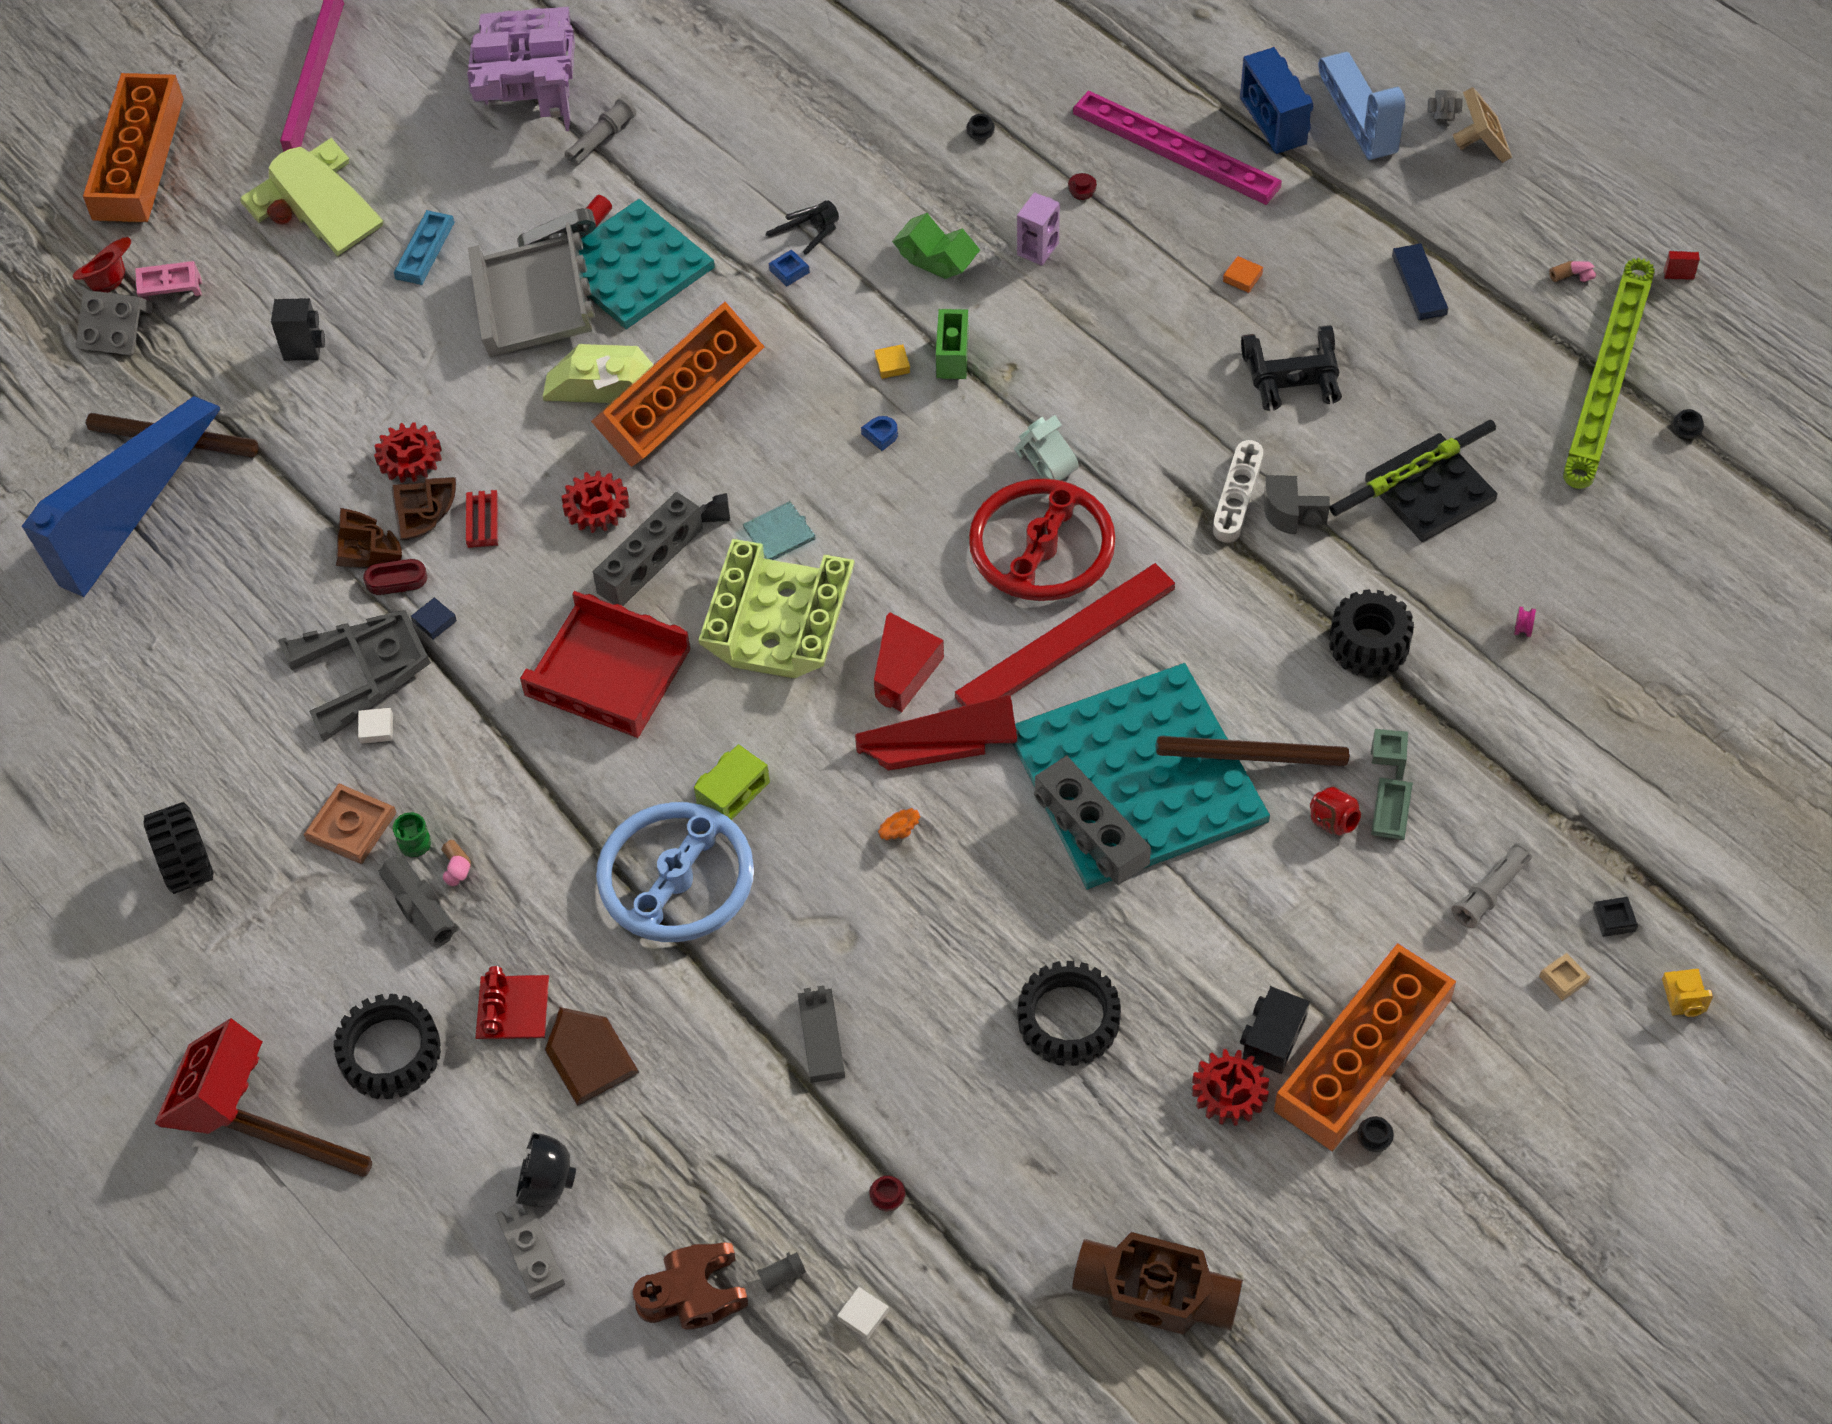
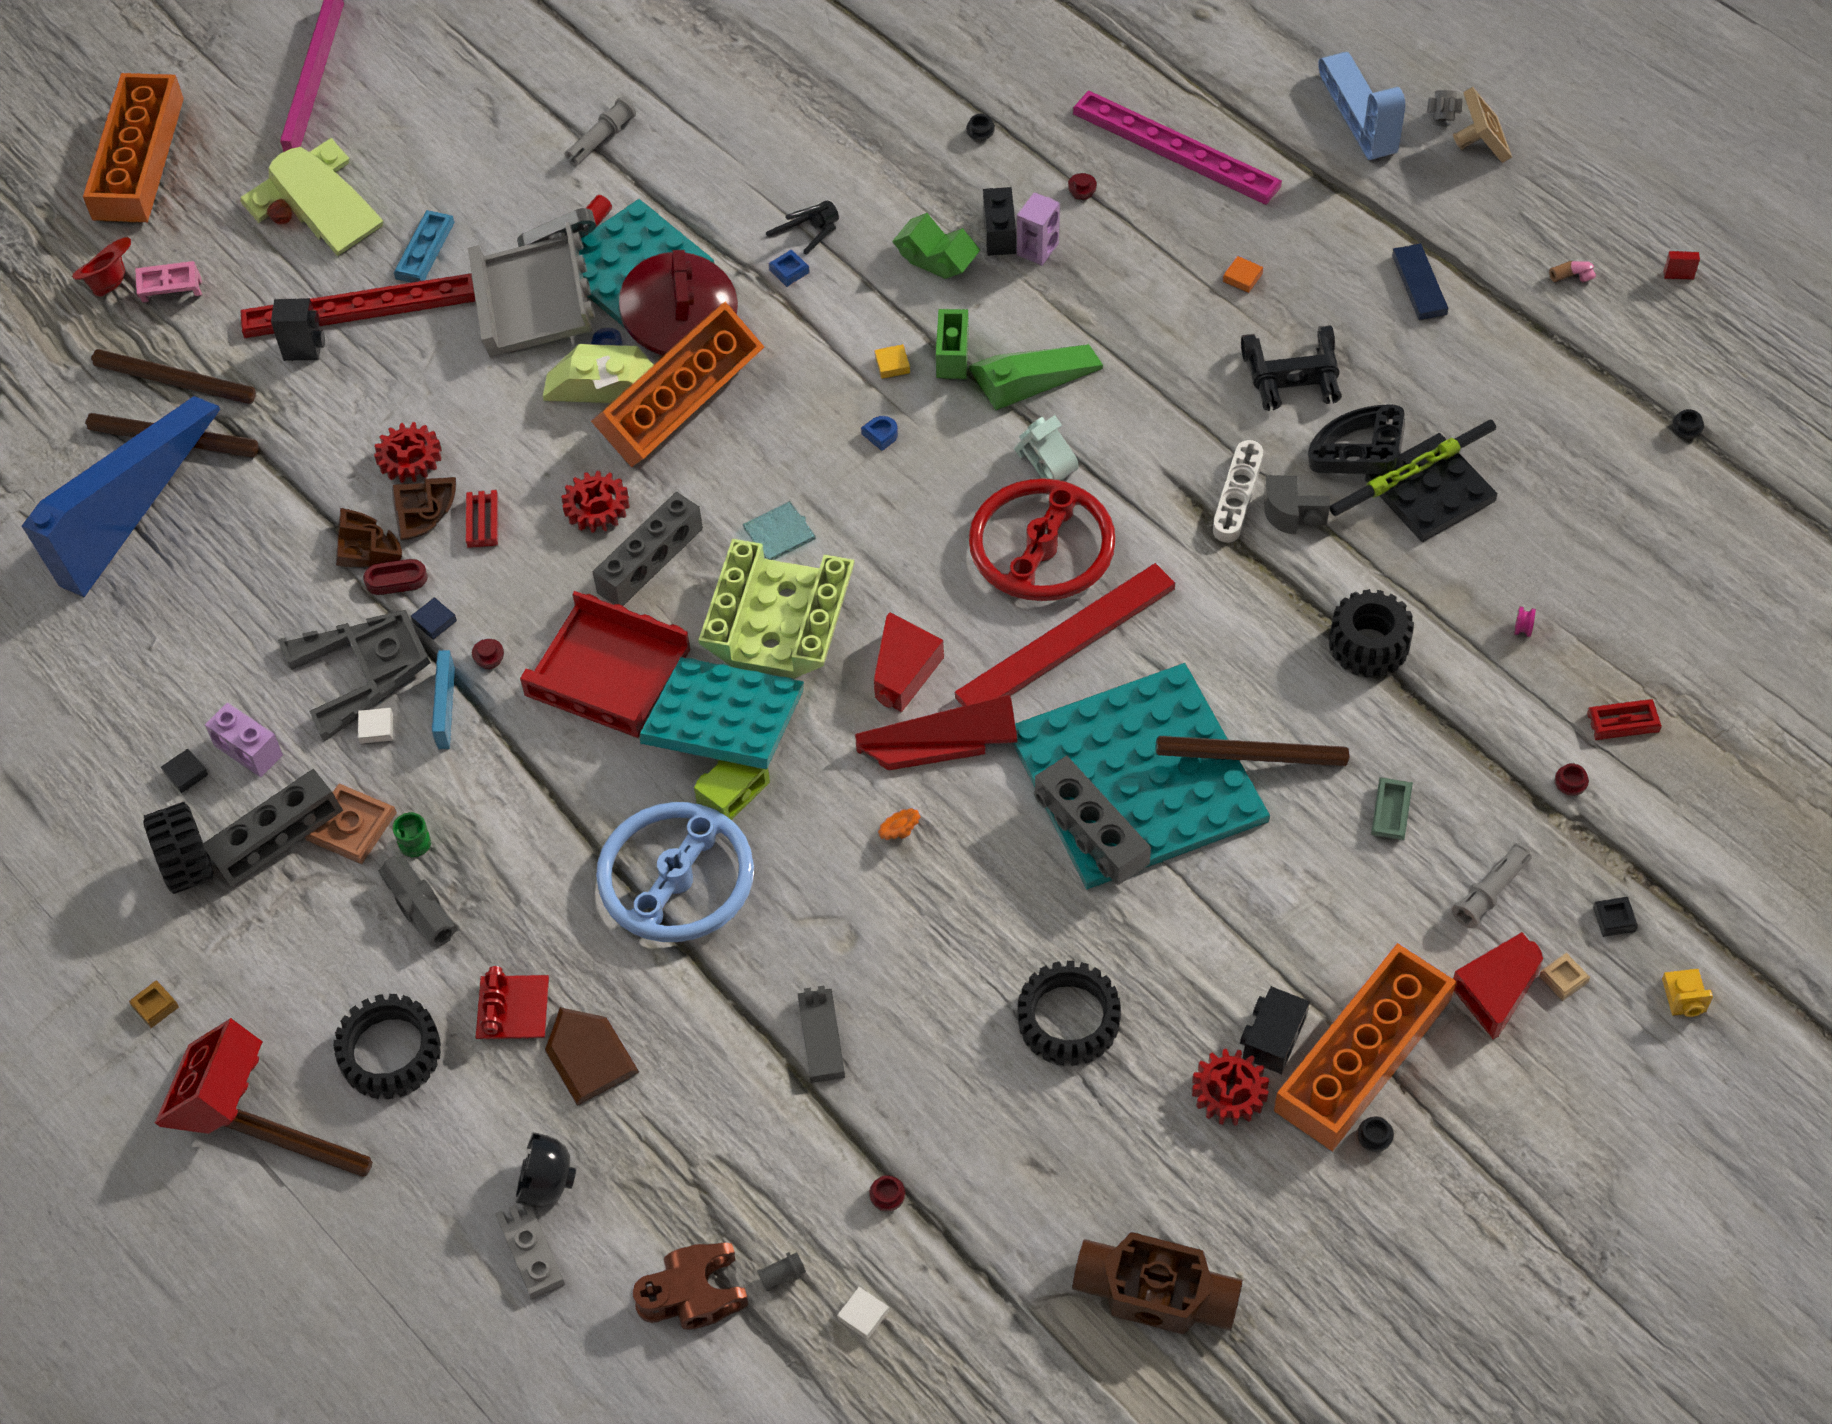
light grey bracket [76,290,153,356] -> none
bright pink arm [441,840,471,887] -> none
lavender piece [467,7,575,131] -> none
black tile [700,493,730,523] -> none
blue brick [1240,47,1313,154] -> none
red head [1310,787,1361,836] -> none
sand green panel [1371,729,1408,779] -> none
lime plate [1563,258,1655,489] -> none
none -> reddish brown axle [91,349,257,404]
none -> pearl gold tile [129,980,179,1028]
none -> black tile [161,749,208,793]
none -> dark grey brick [203,768,343,887]
none -> lavender brick [205,703,283,777]
none -> red tile [240,273,476,338]
none -> dark azure tile [432,650,455,749]
none -> dark red plate [472,639,504,669]
none -> clear blue tile [591,327,623,346]
none -> dark red bracket [619,250,738,356]
none -> teal plate [640,657,804,770]
none -> bright green wedge [969,344,1103,411]
none -> black brick [983,187,1016,256]
none -> black beam [1308,404,1405,474]
none -> red slope [1453,932,1544,1040]
none -> dark red plate [1554,763,1589,796]
none -> red tile [1587,699,1662,741]

